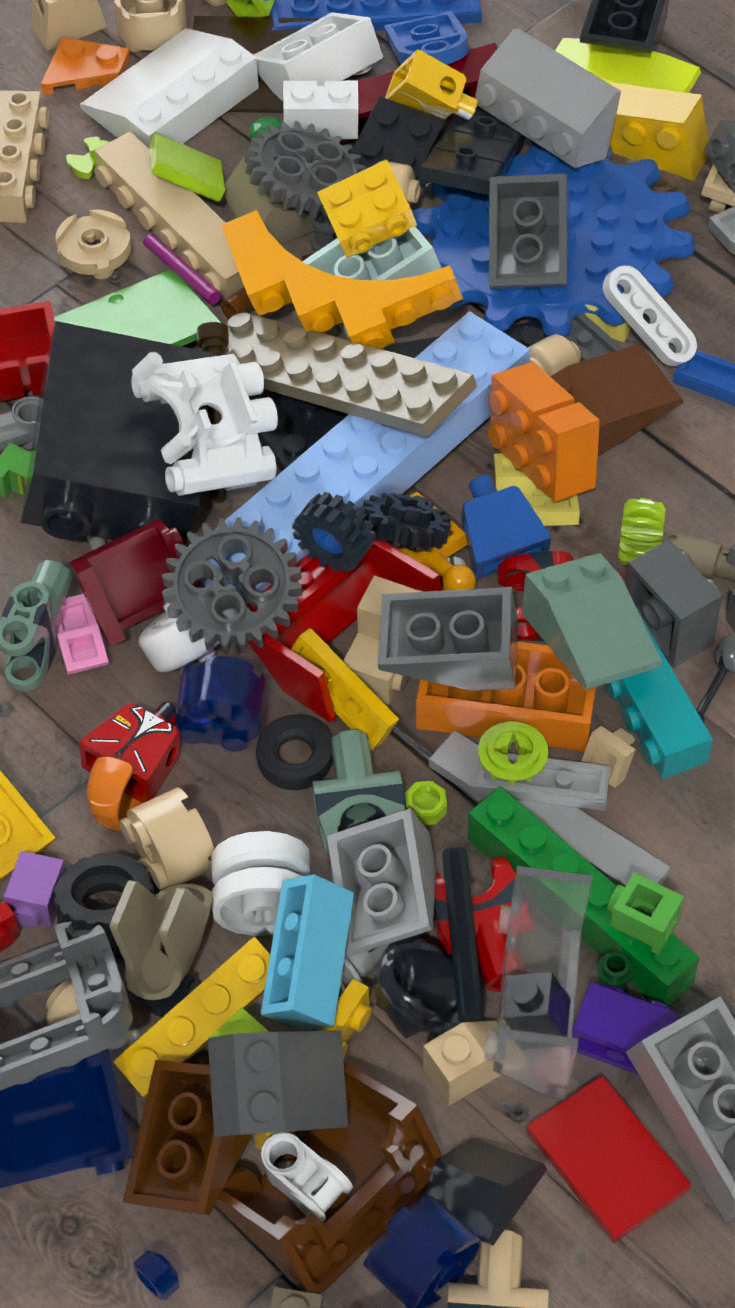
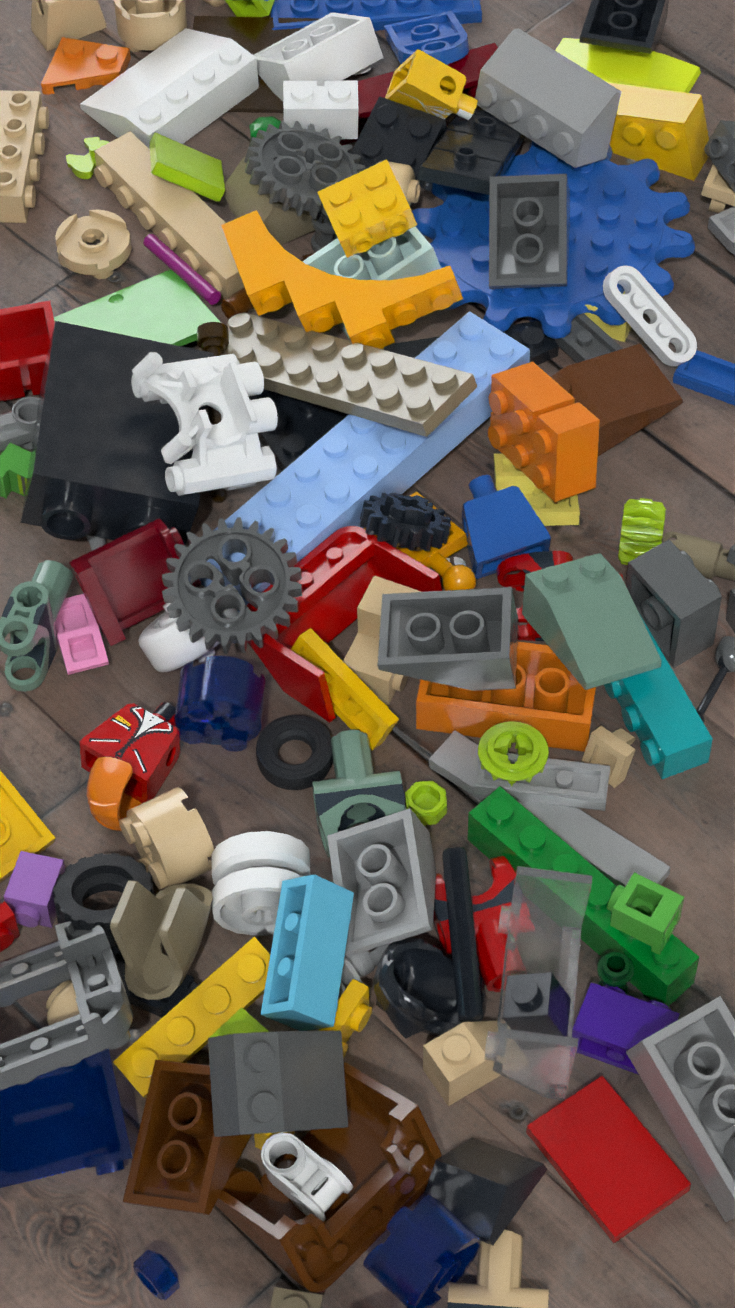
black bush [292,492,376,573] -> none
tan head [528,334,581,376] -> none

